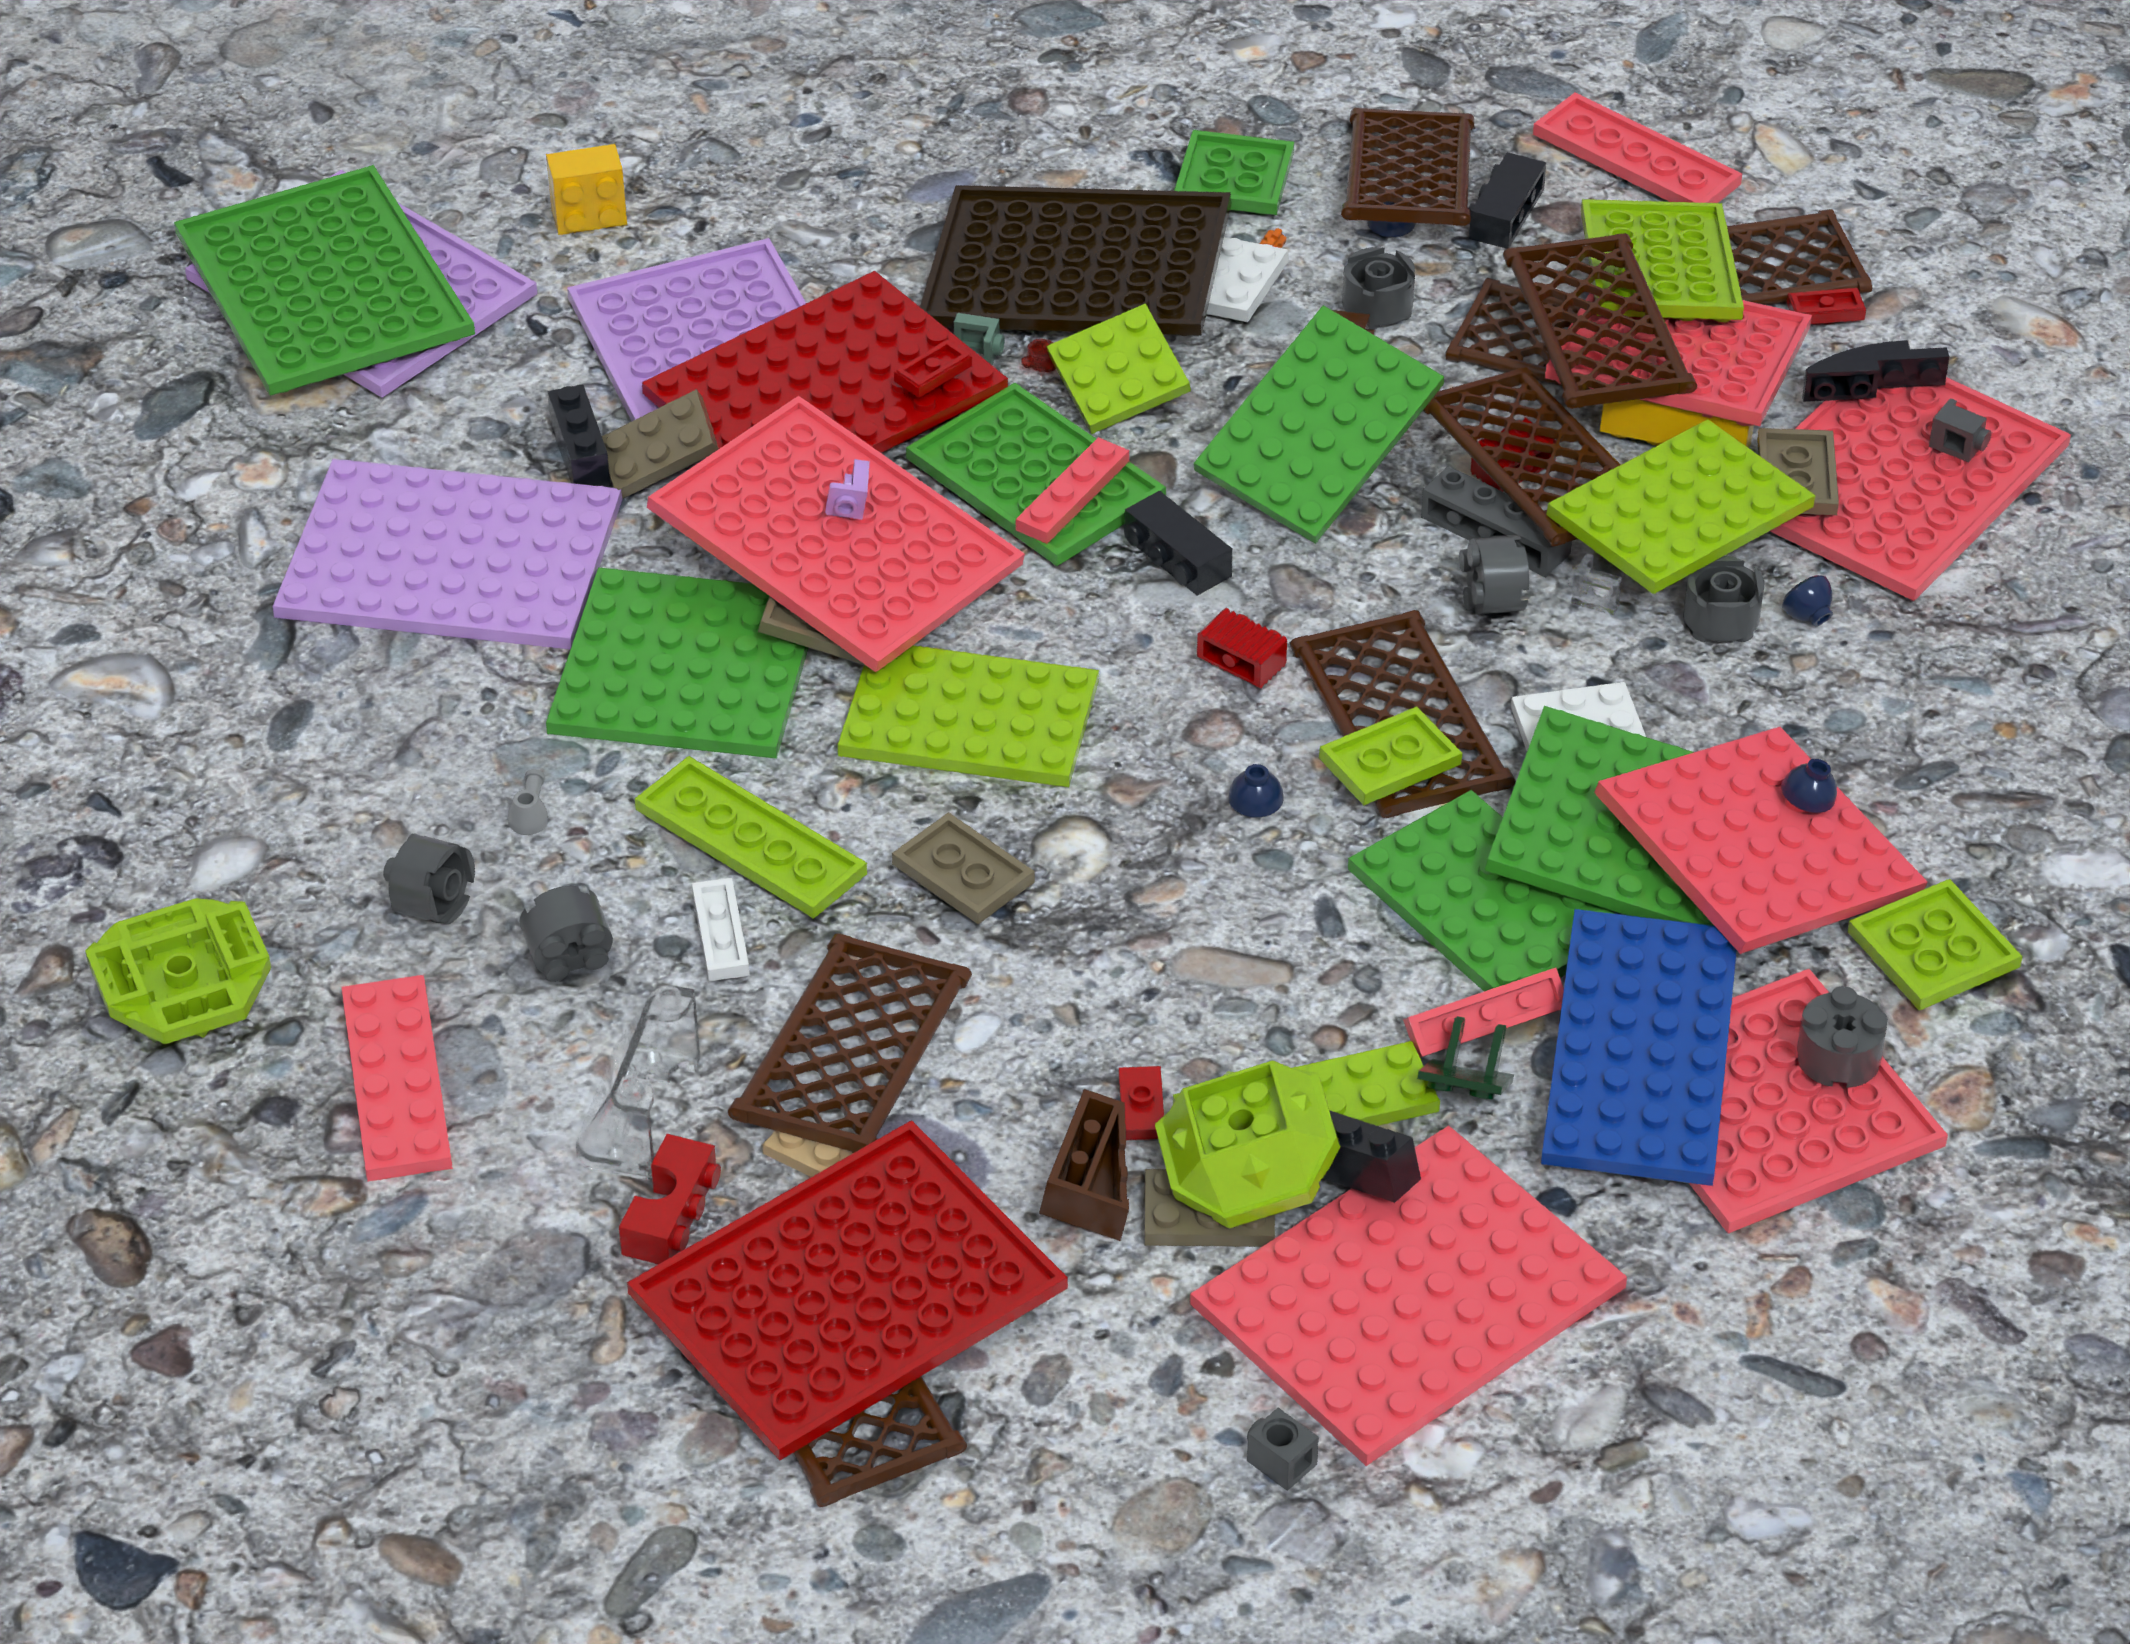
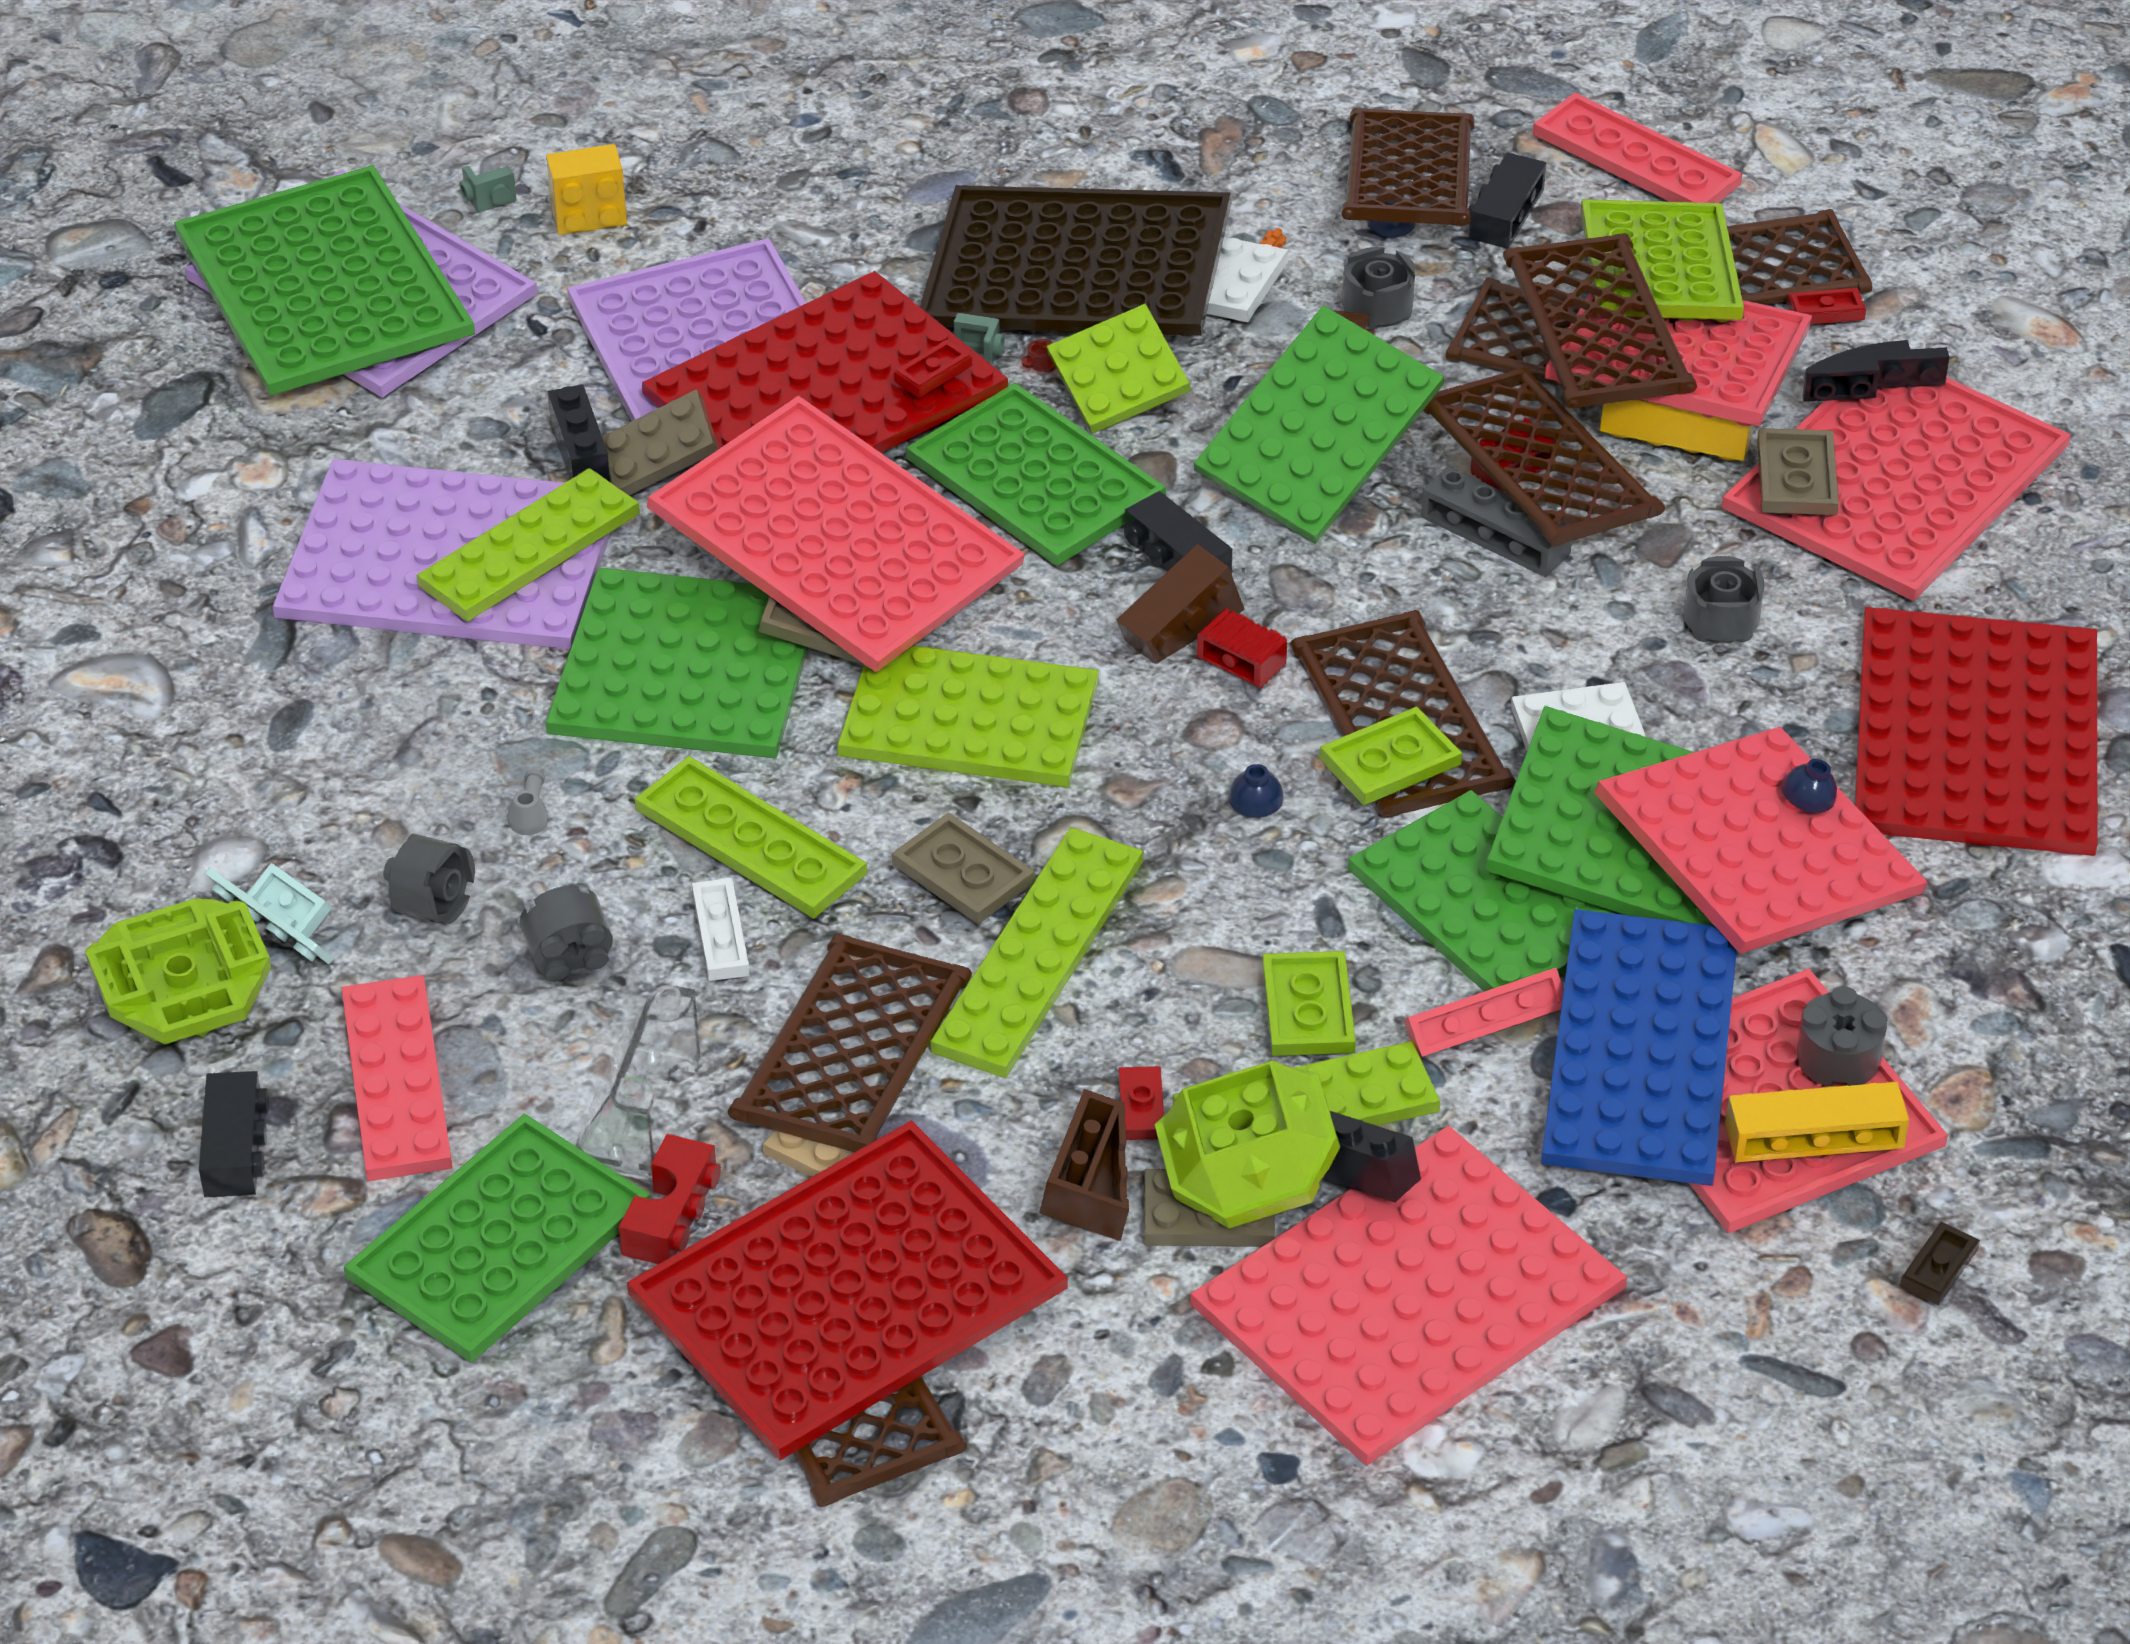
lavender bracket [825,459,870,520] -> none
coral plate [1016,437,1129,544] -> none
bright green plate [1174,130,1294,215] -> none
dark grey brick [1247,1407,1319,1491] -> none
dark green plate [1417,1016,1514,1099] -> none
dark grey brick [1459,535,1529,615] -> none
lime plate [1546,419,1816,594] -> none
clear bracket [1568,553,1622,615] -> none
dark blue brick [1782,575,1833,627] -> none
lime plate [1847,879,2022,1011] -> none
dark grey brick [1929,398,1991,463] -> none
none -> black brick [199,1071,269,1198]
none -> light aqua bracket [204,863,334,965]
none -> bright green plate [344,1113,650,1363]
none -> lime plate [417,468,640,622]
none -> sand green bracket [459,166,517,213]
none -> lime plate [930,827,1144,1078]
none -> reddish brown wedge [1116,544,1245,664]
none -> lime plate [1262,951,1356,1056]
none -> yellow brick [1725,1082,1909,1163]
none -> red plate [1854,607,2098,856]
none -> dark brown plate [1900,1222,1980,1306]

